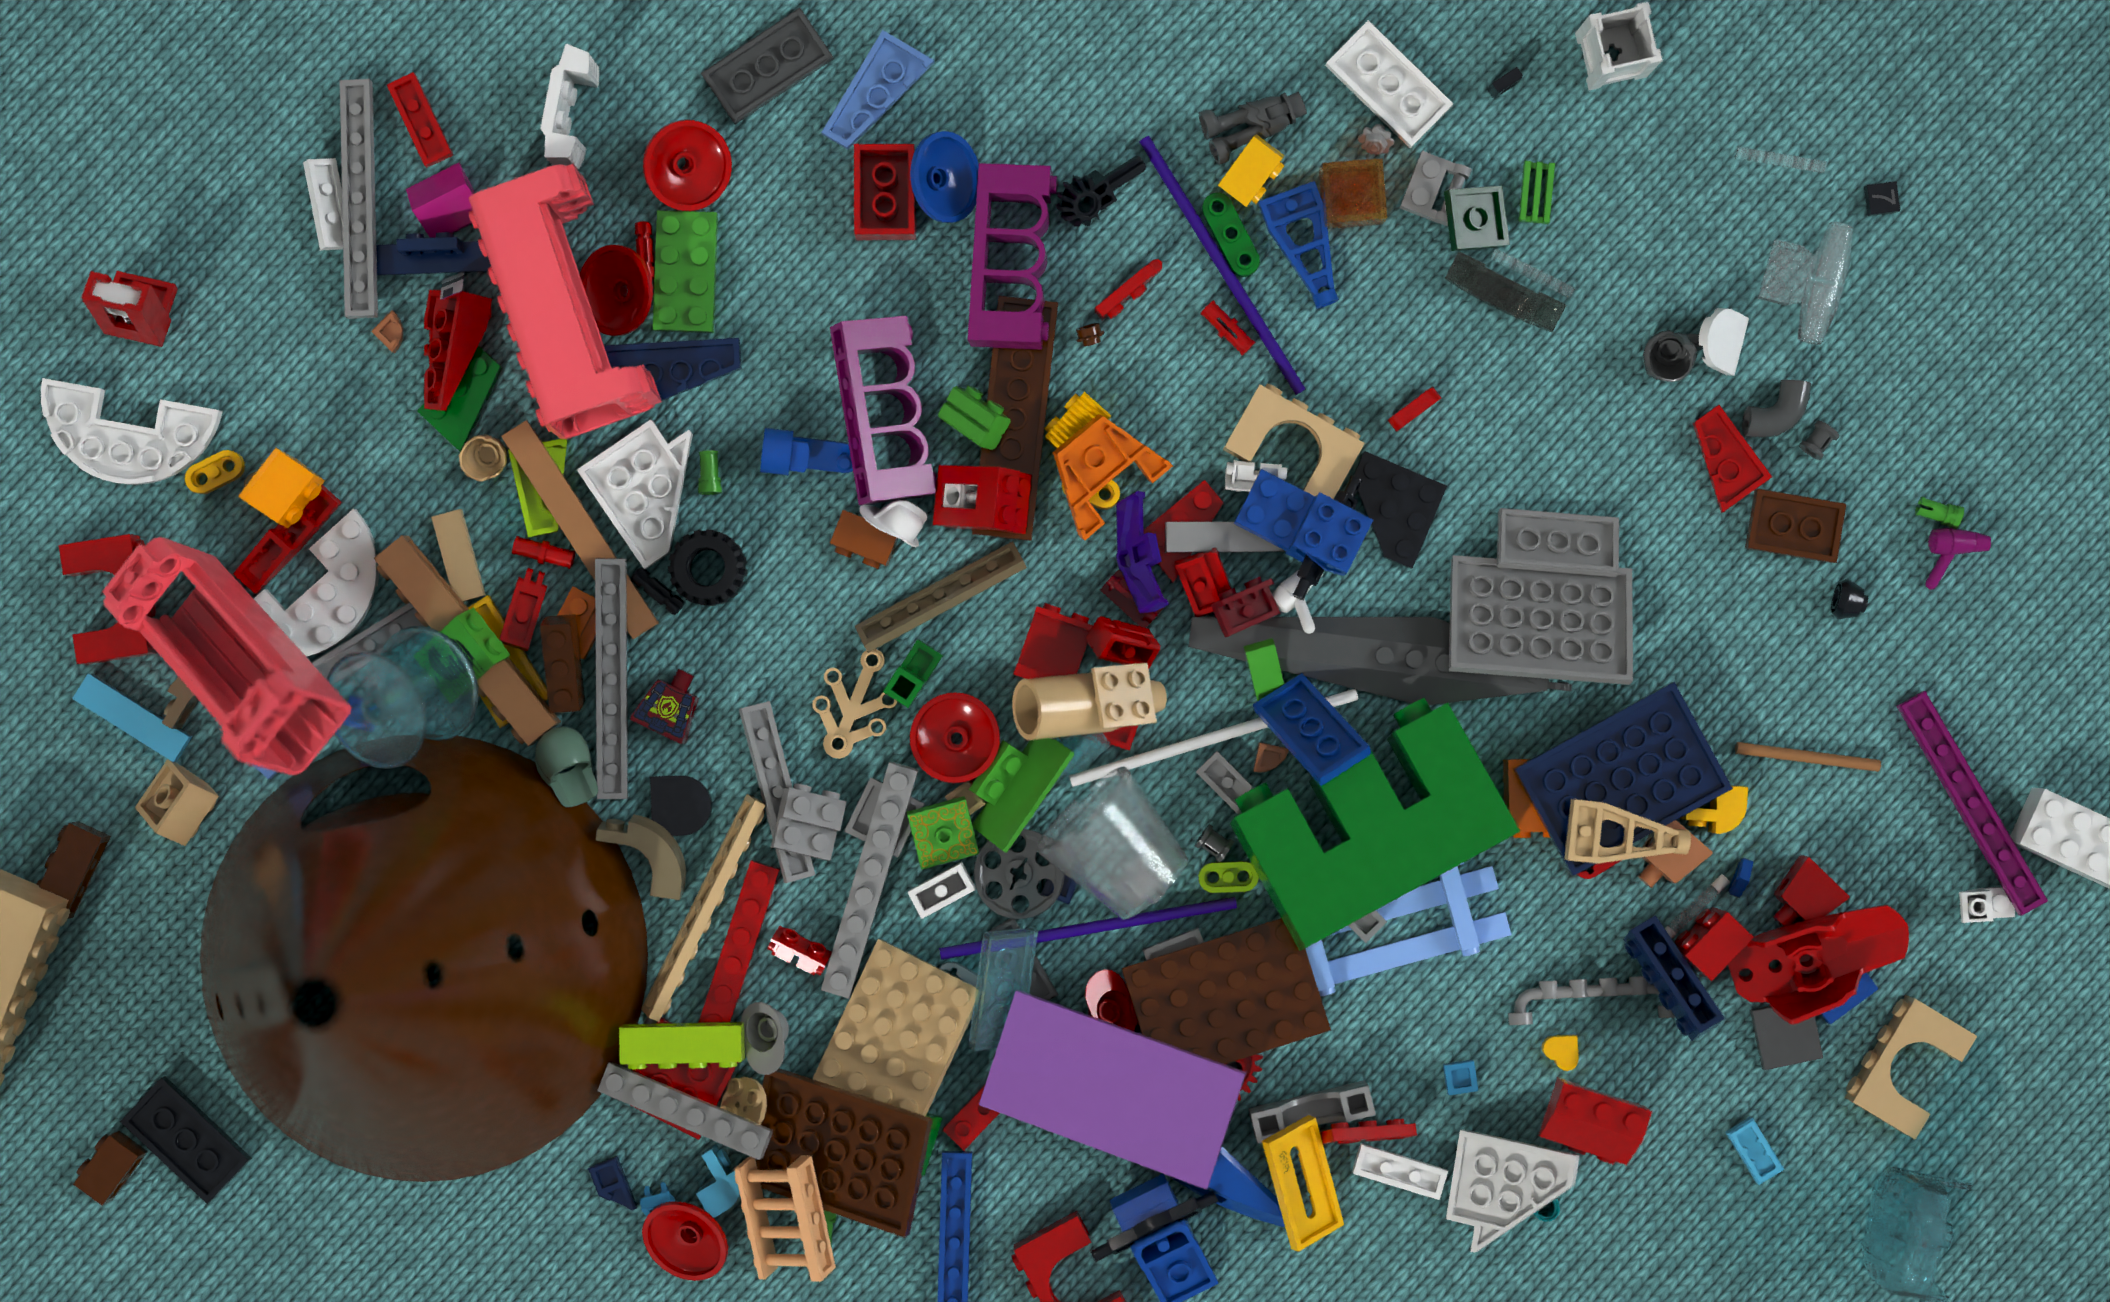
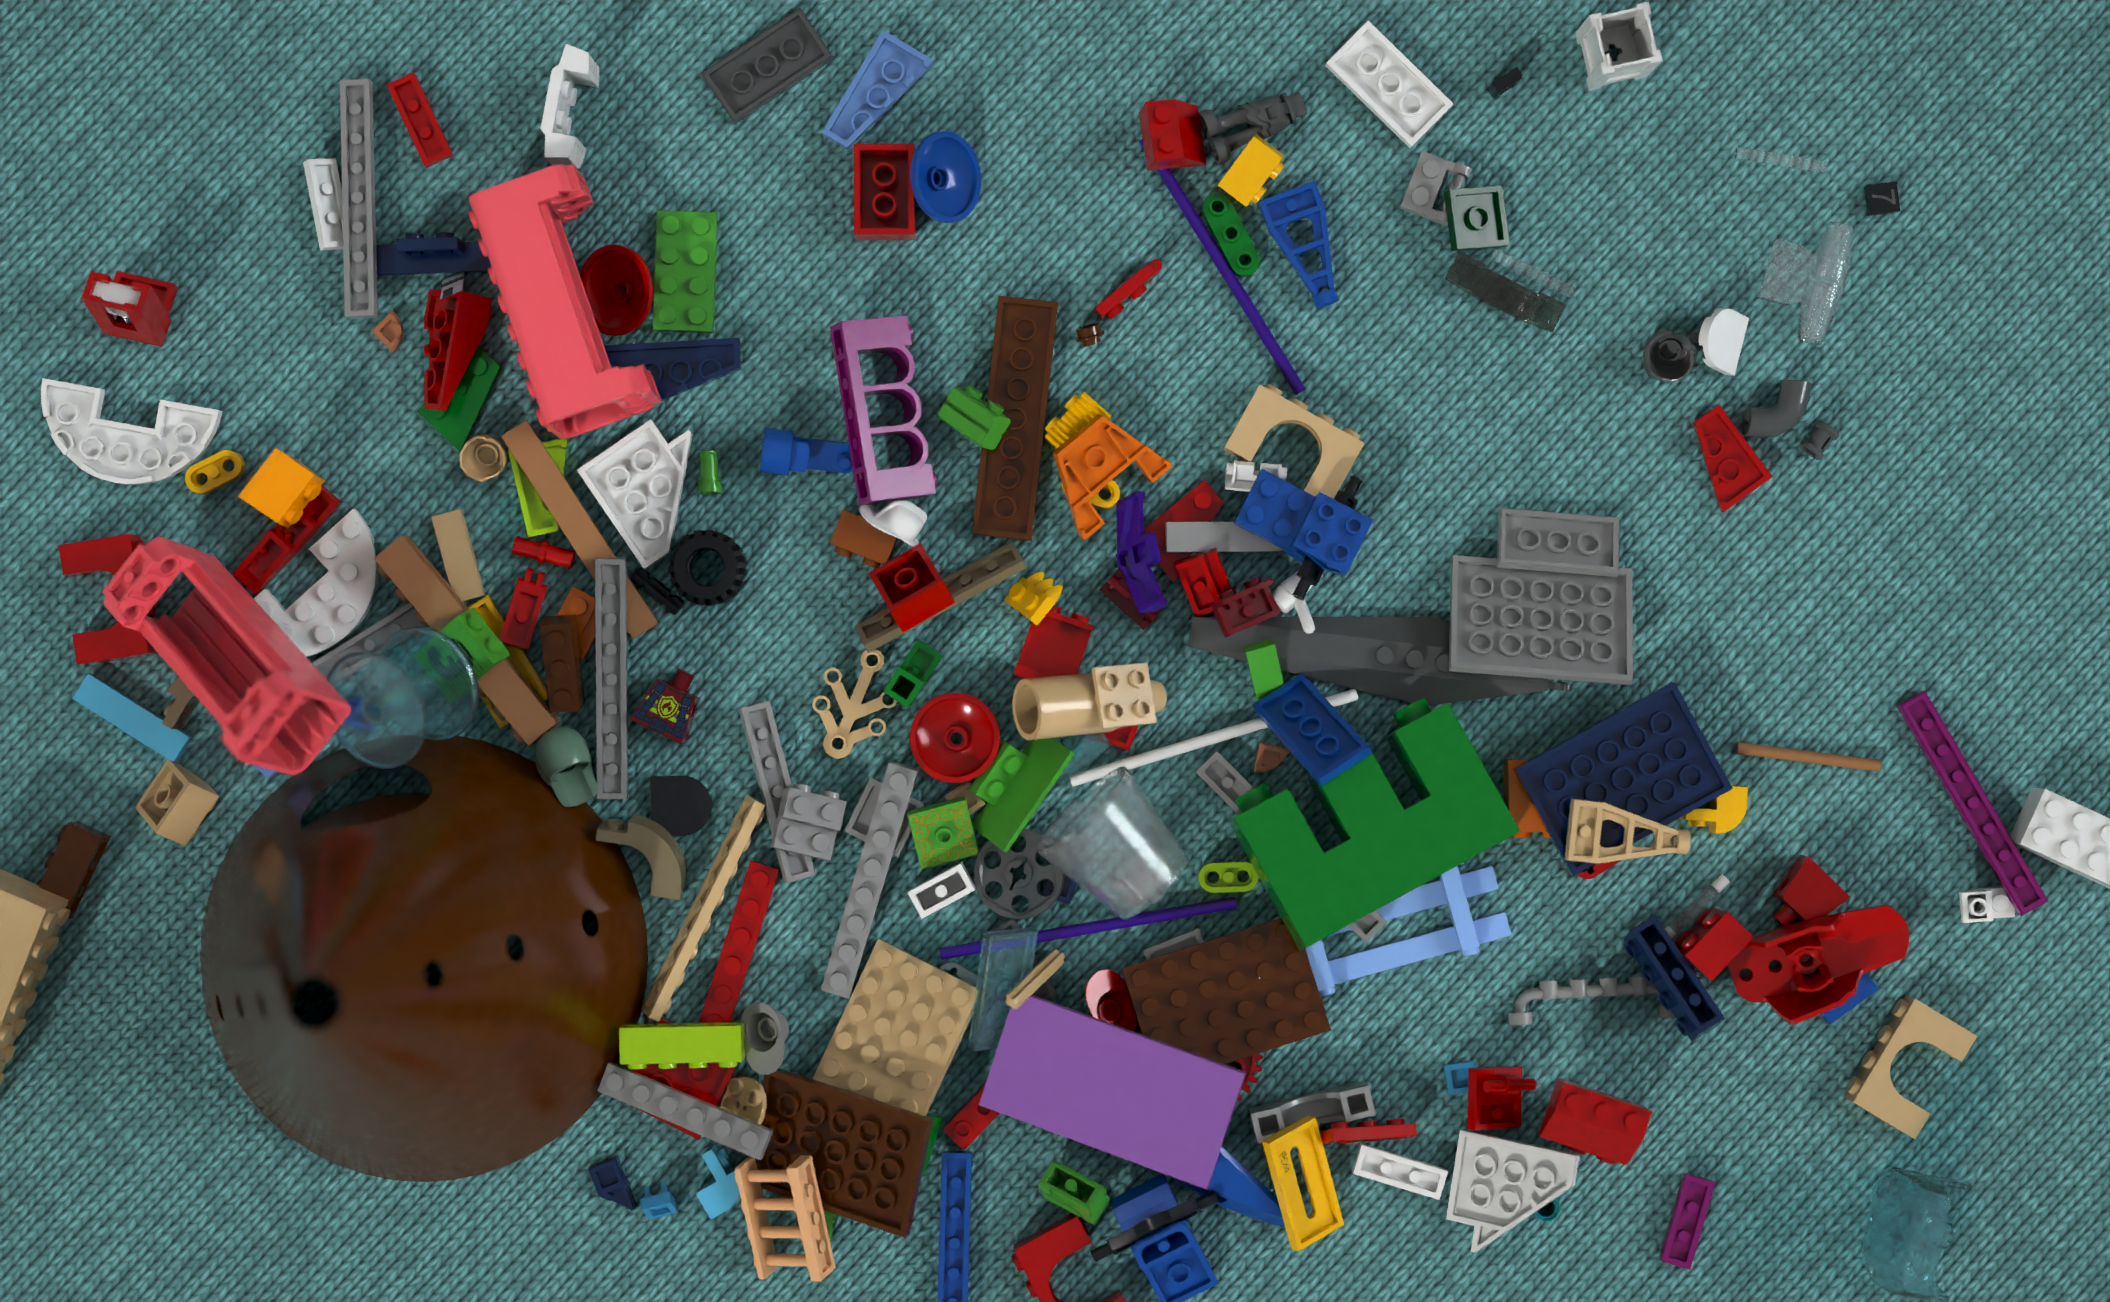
reddish brown brick [73,1130,148,1206] -> none
black plate [120,1076,252,1204] -> none
dark pink slope [406,162,475,238] -> none
red axle [634,221,655,280] -> none
red dish [642,1201,728,1281] -> none
red dish [643,120,732,211] -> none
red hinge [767,925,832,976] -> none
red brick [932,465,1032,534] -> none
magenta fence [968,163,1058,350] -> none
black gear [1055,156,1146,227] -> none
red brick [1086,616,1161,669] -> none
dark grey bush [1194,824,1234,862] -> none
red pin [1200,300,1256,356] -> none
clear orange brick [1319,158,1387,229] -> none
black plate [1353,451,1447,569] -> none
light grey plant [1358,124,1395,155] -> none
red beam [1388,386,1441,432] -> none
bright green tile [1518,160,1555,224] -> none
yellow tile [1542,1035,1579,1071] -> none
nougat torso [1638,820,1713,888] -> none
medium azure plate [1725,1117,1785,1185] -> none
blue tile [1728,858,1754,898] -> none
reddish brown plate [1745,489,1846,563] -> none
dark grey tile [1750,1006,1823,1070] -> none
black cone [1831,579,1868,619] -> none
bright green pin [1915,497,1964,529] -> none
magenta piece [1925,528,1991,590] -> none
none -> red brick [868,543,955,633]
none -> yellow plate [1004,572,1063,626]
none -> tan axle [1005,949,1065,1009]
none -> bright green brick [1038,1160,1110,1225]
none -> red slope [1139,99,1206,171]
none -> red plate [1467,1066,1536,1130]
none -> magenta plate [1659,1172,1715,1270]

